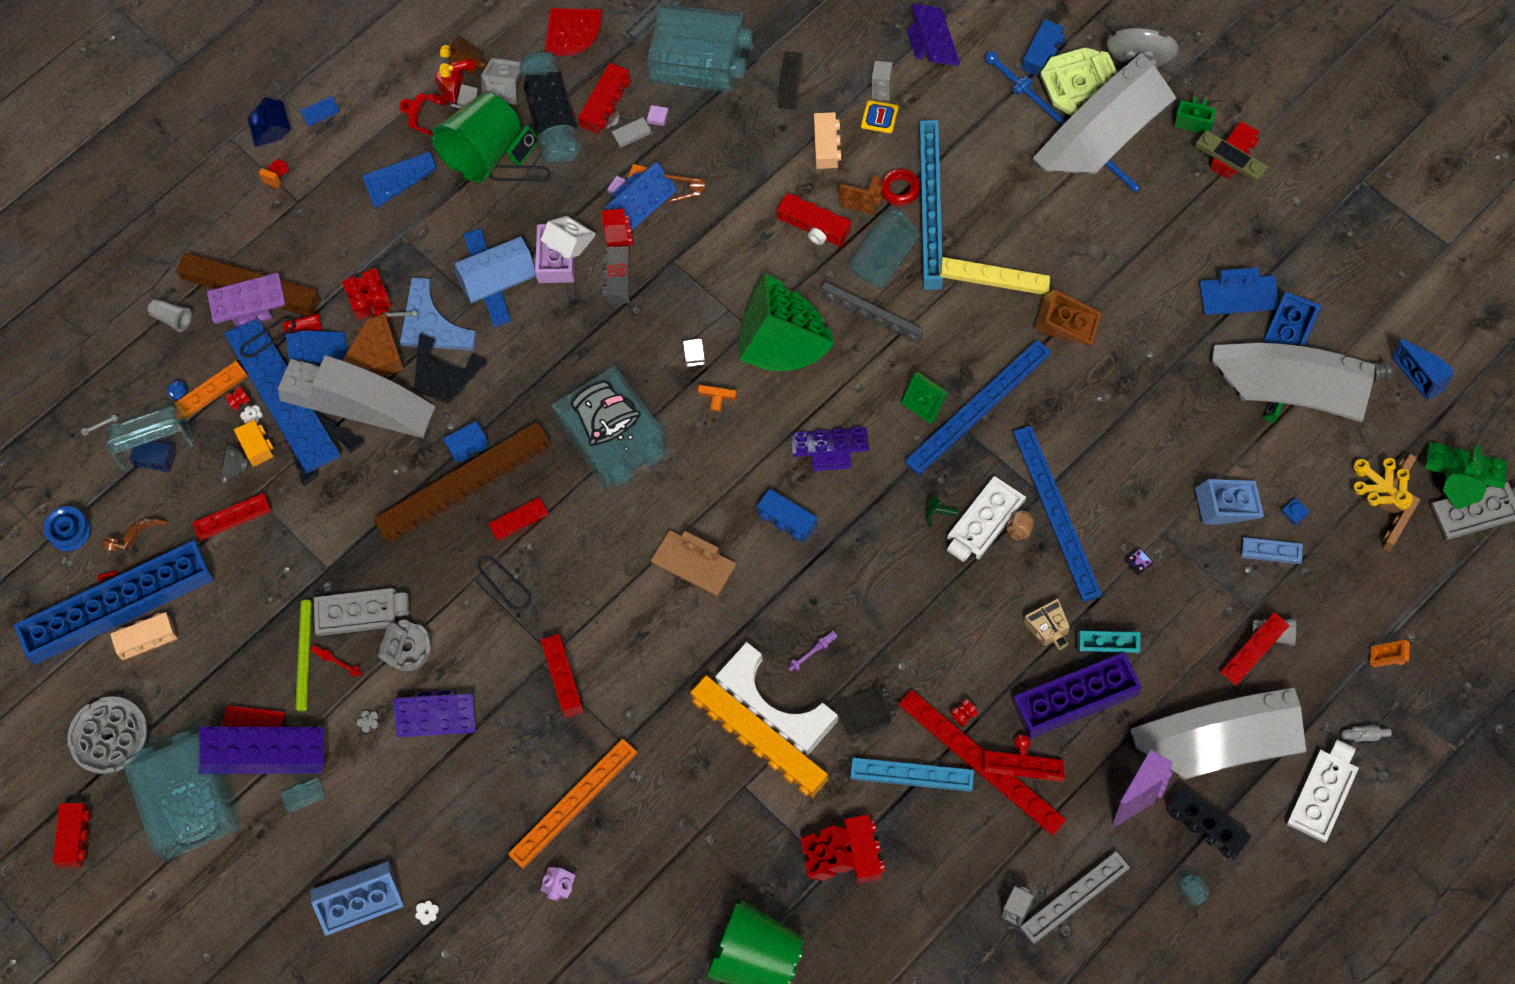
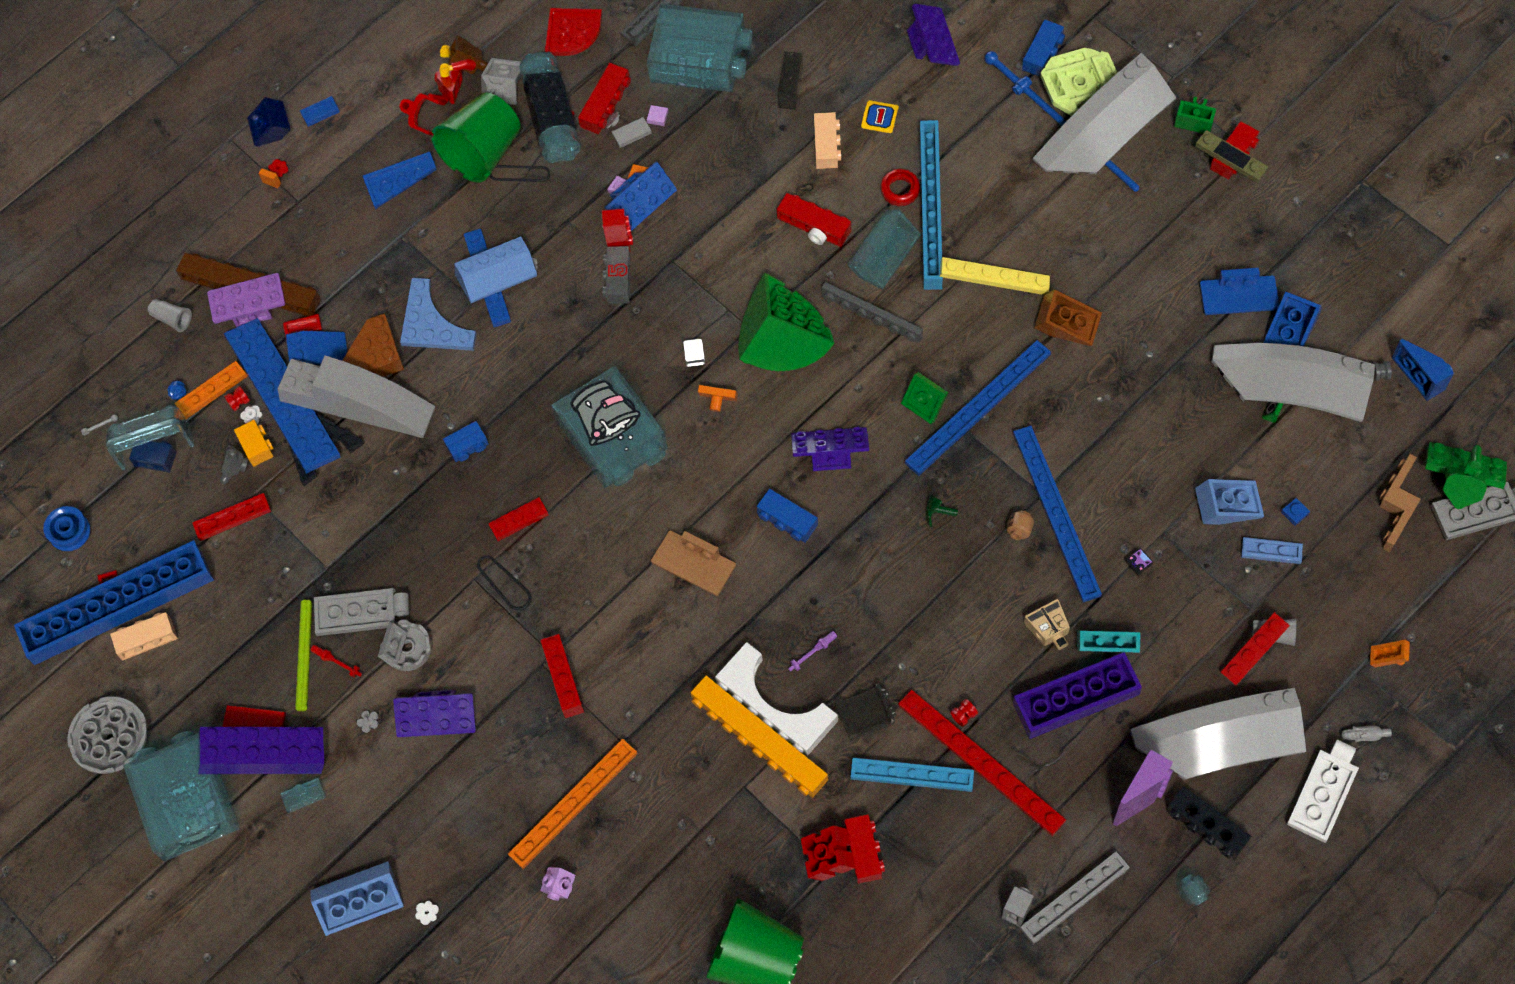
red brick [53,803,91,868] -> none
dark orange plant [102,517,168,551] -> none
black piece [240,317,295,358] -> none
red brick [341,267,392,321] -> none
reddish brown brick [373,422,551,544] -> none
light grey hinge [374,308,418,320] -> none
black wing [414,334,487,404] -> none
light grey bracket [451,84,478,108] -> none
slope [506,125,538,166] -> none
lavender brick [535,224,575,283] -> none
white slope [541,216,596,258] -> none
dark orange plant [664,174,705,202] -> none
dark orange bracket [839,175,883,214] -> none
light grey brick [872,61,893,101] -> none
white hinge [947,476,1026,562] -> none
red plate [983,734,1065,782] -> none
light grey brick [1106,28,1179,68] -> none
yellow plant [1354,458,1413,510] -> none

